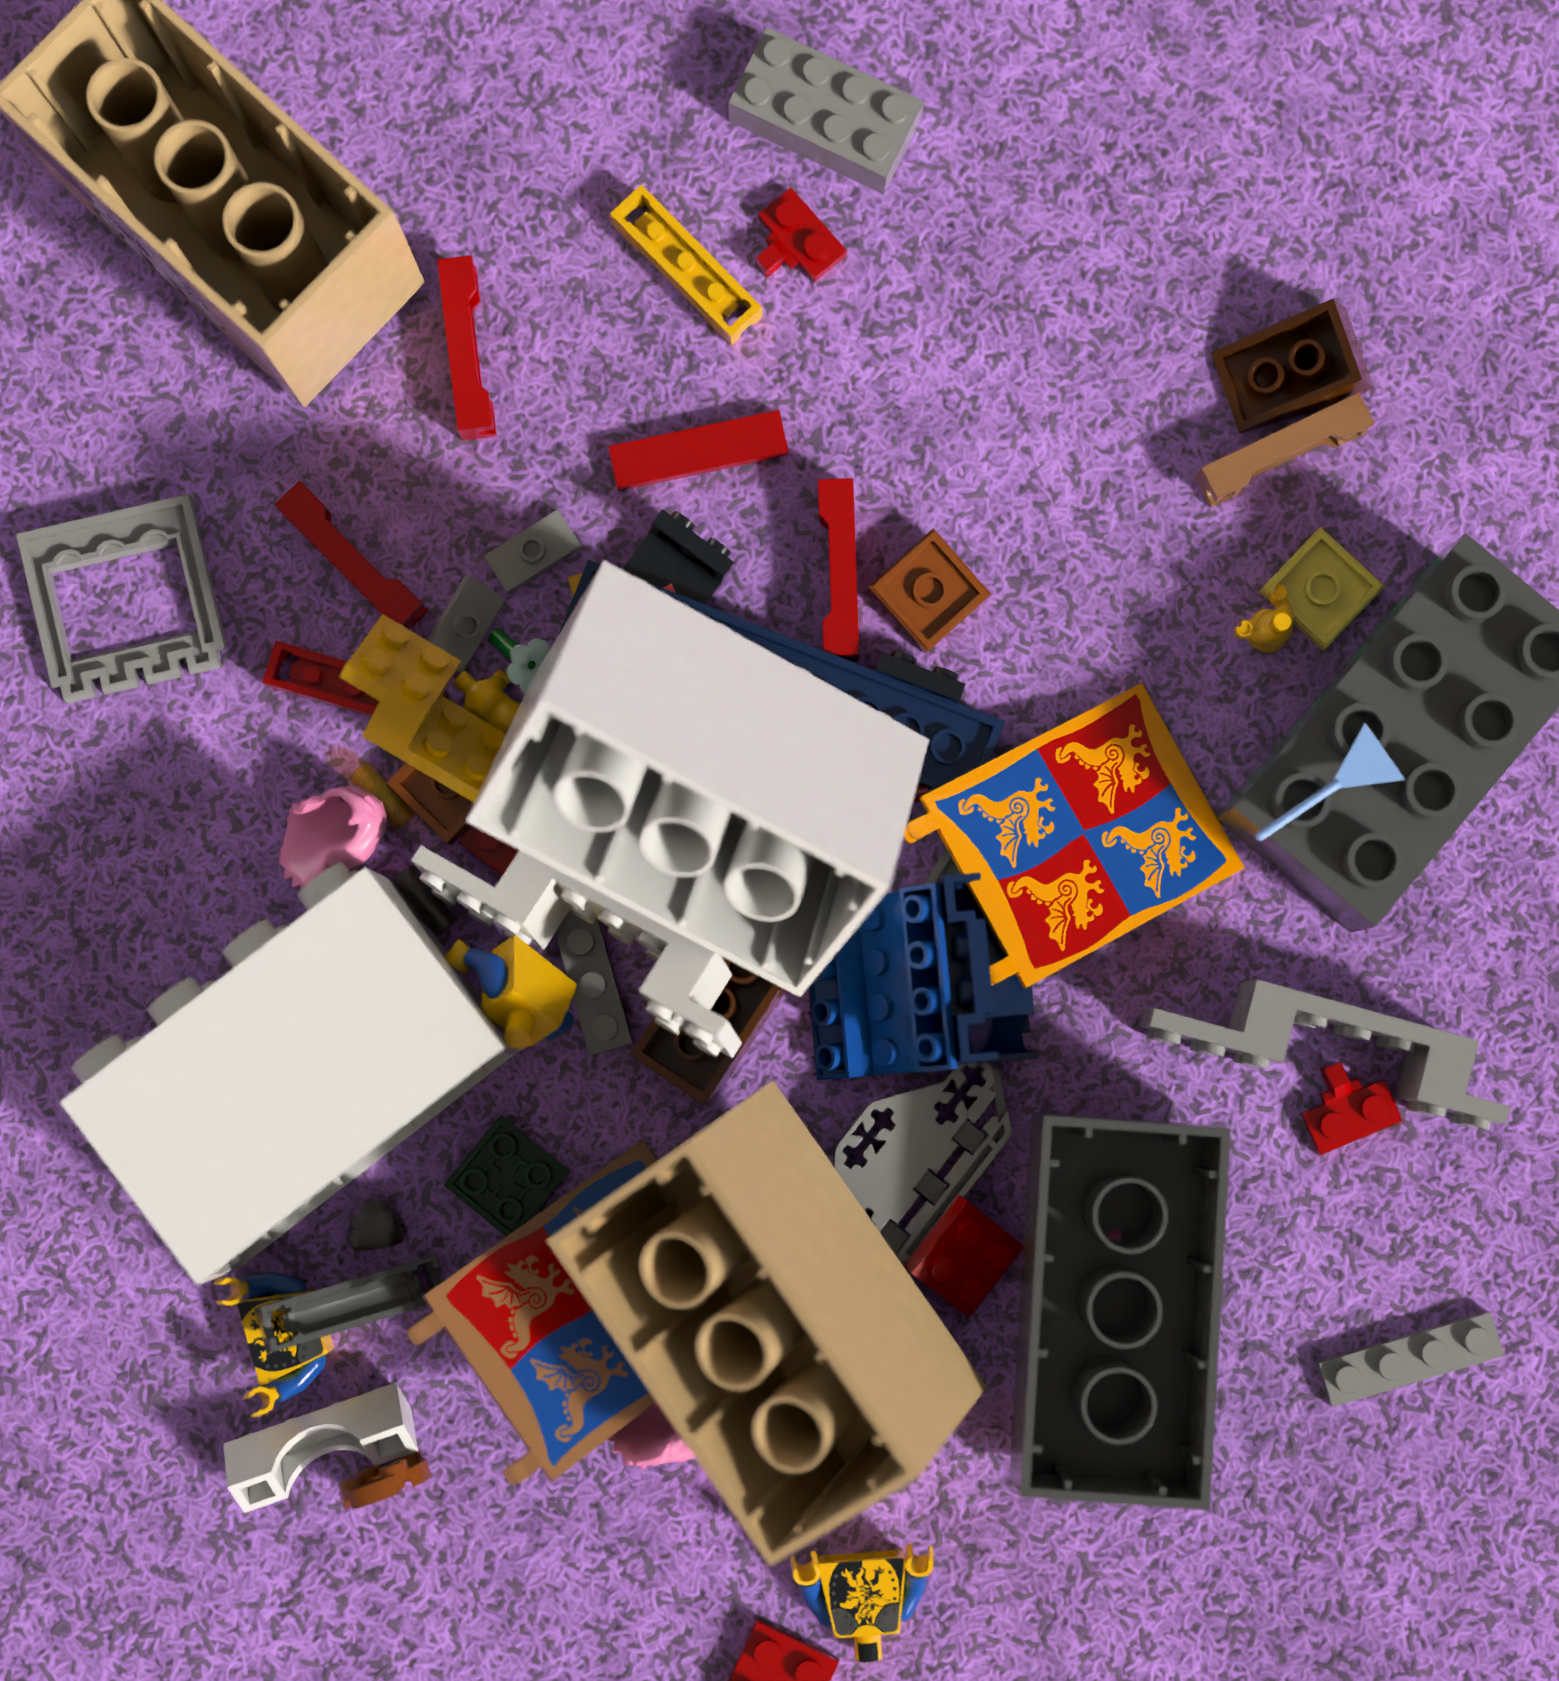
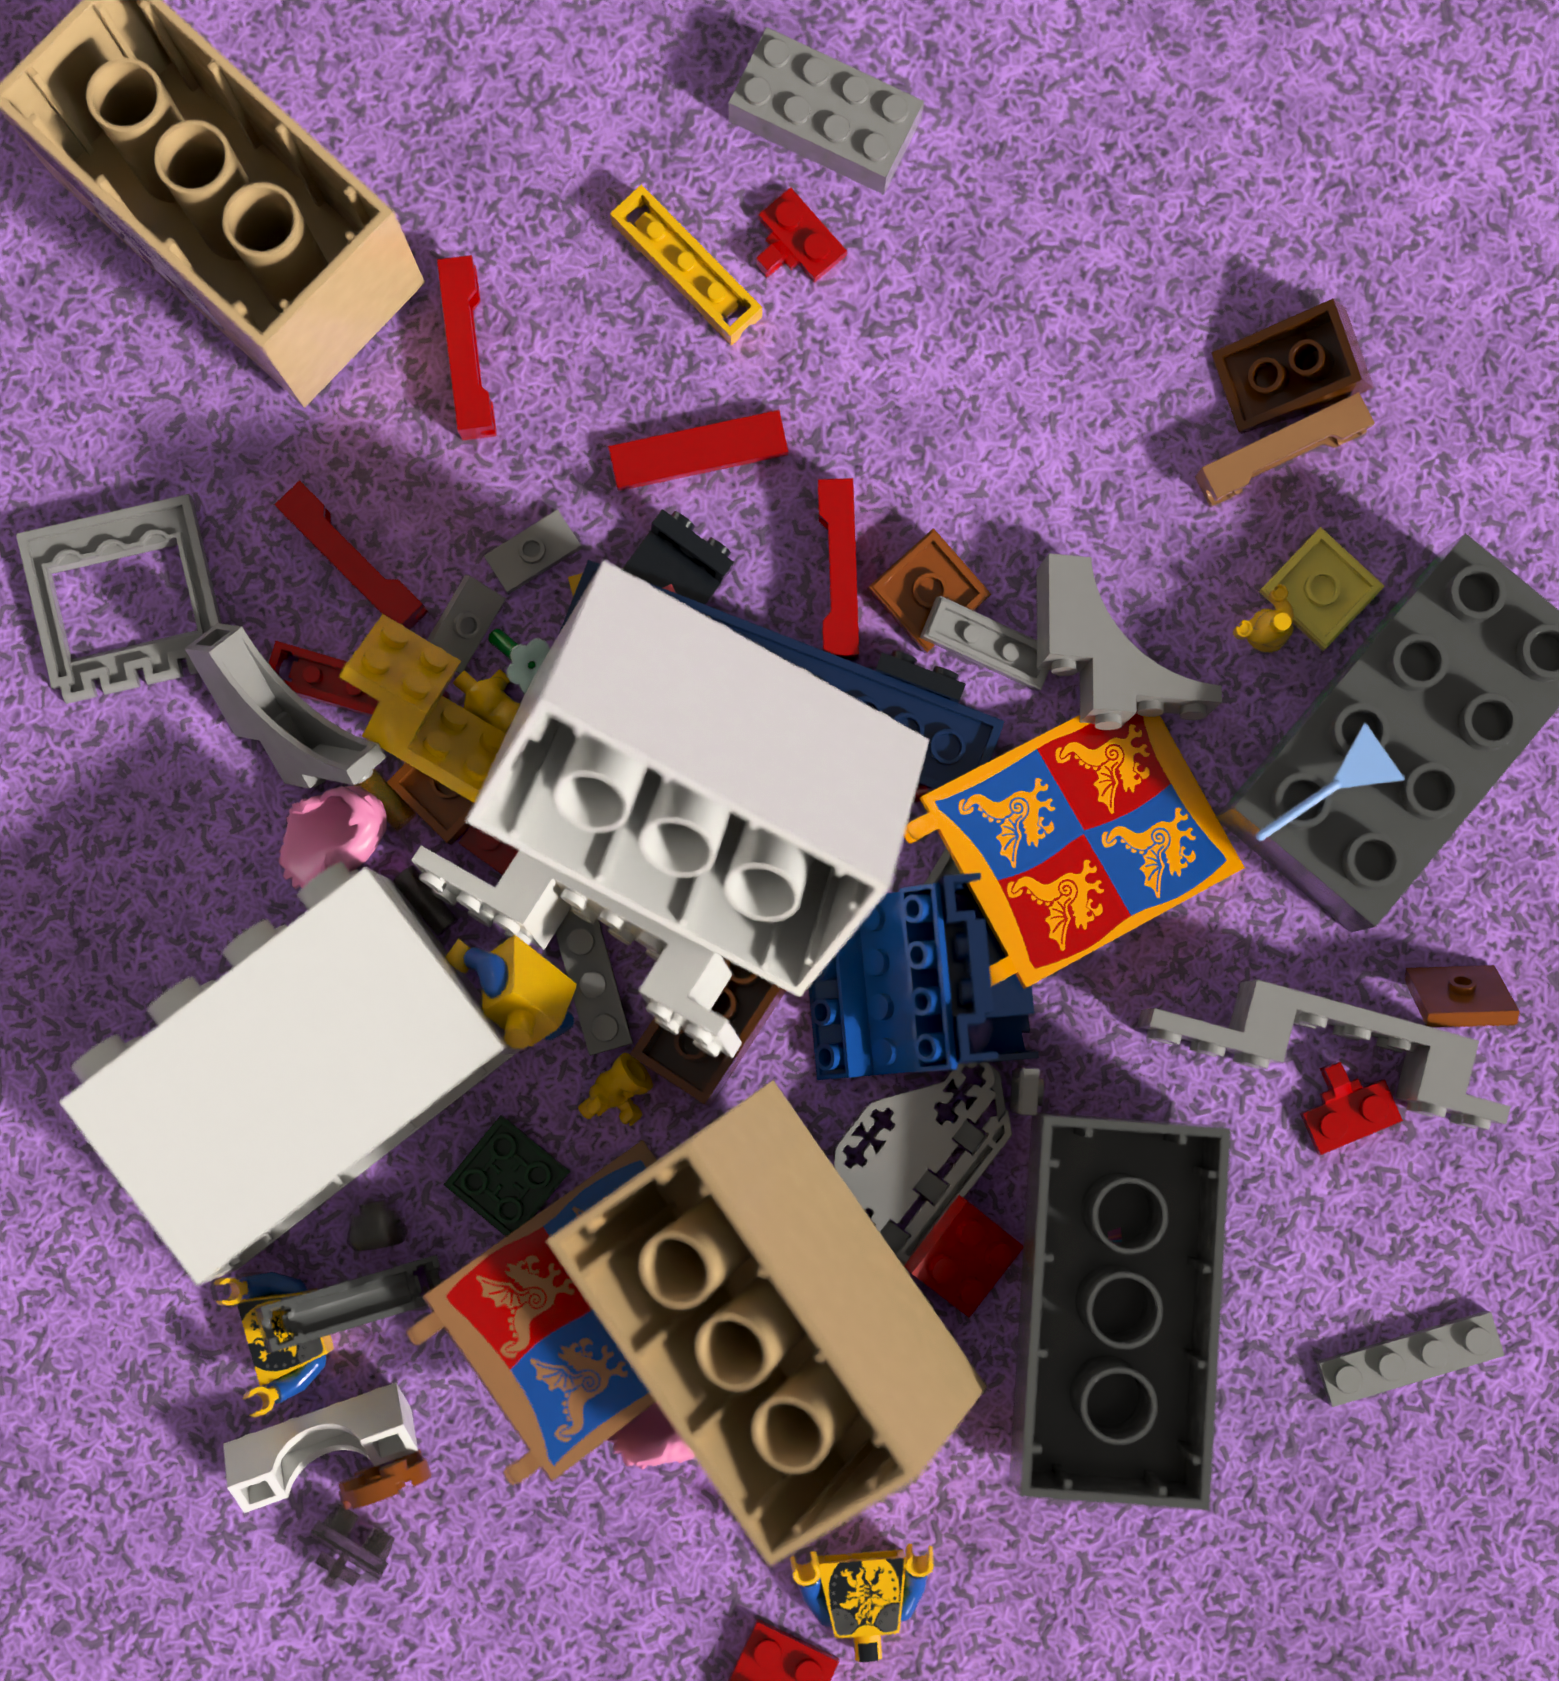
none -> light grey arch [185,623,386,789]
none -> clear smoke hips [310,1504,395,1589]
none -> yellow piece [578,1053,653,1126]
none -> light grey tile [920,596,1049,691]
none -> light grey plate [1010,1068,1044,1115]
none -> light grey arch [1036,553,1222,730]
none -> dark orange plate [1405,965,1520,1028]

